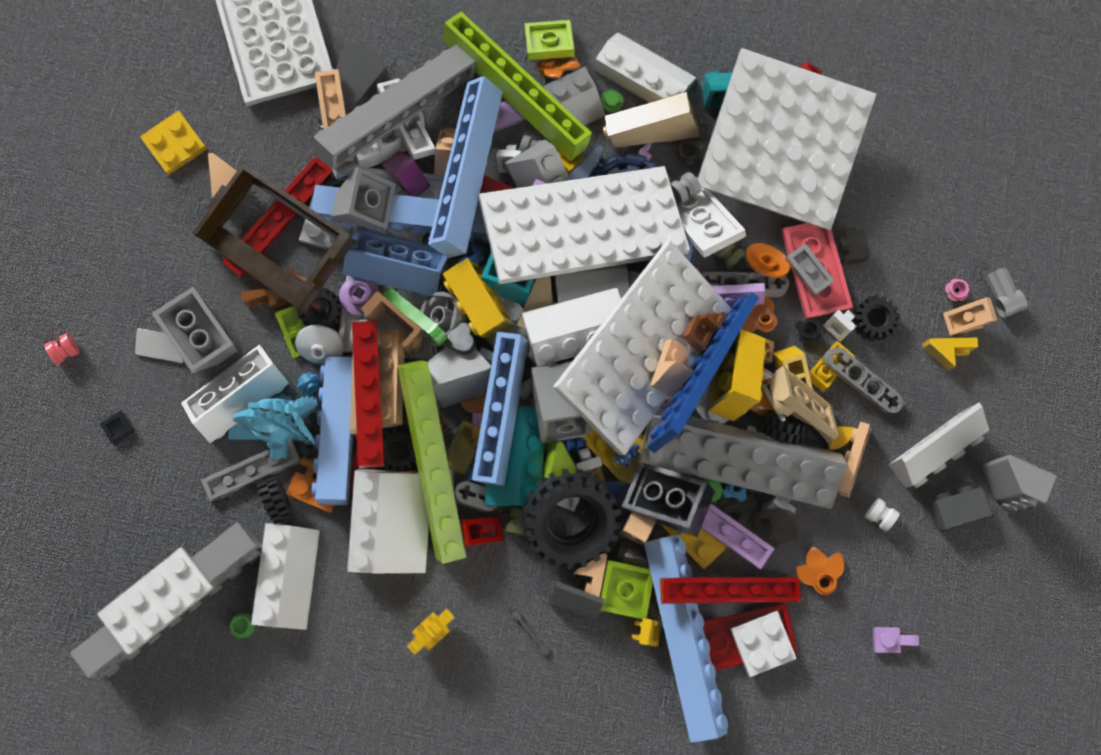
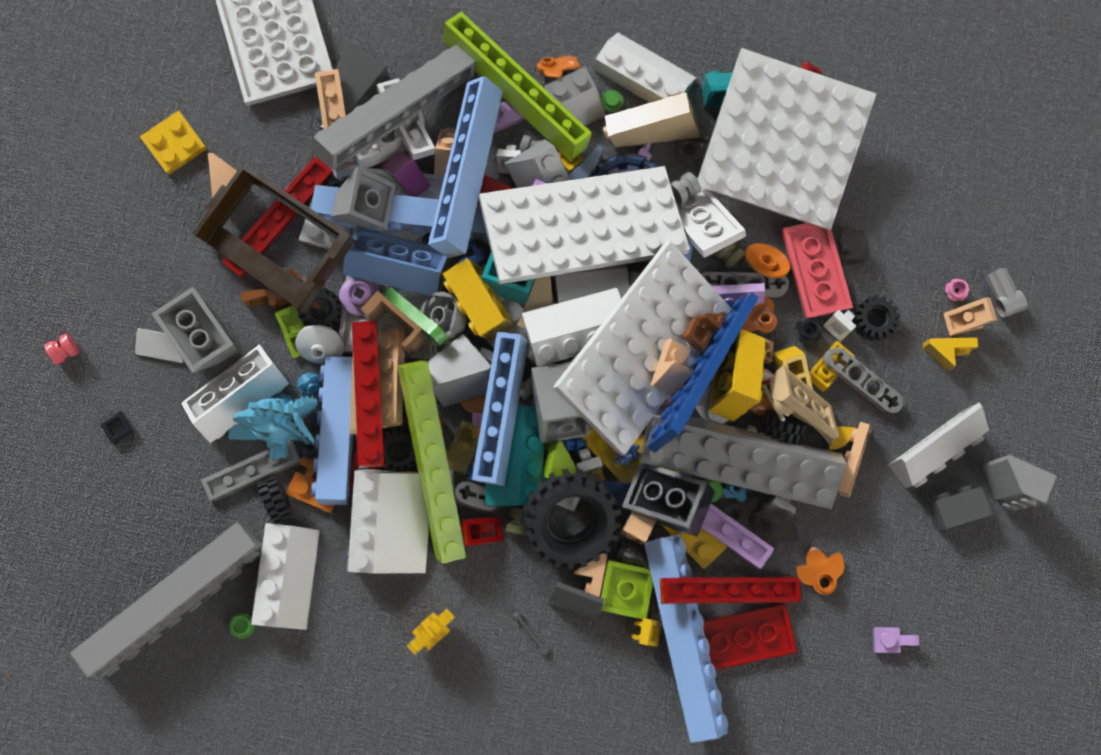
white plate [97,547,214,655] -> none
tile [444,323,476,355] -> none
lime plate [525,20,574,60] -> none
white plate [730,611,797,677] -> none
light grey plate [785,243,834,296] -> none
white wheel [865,498,900,532] -> none

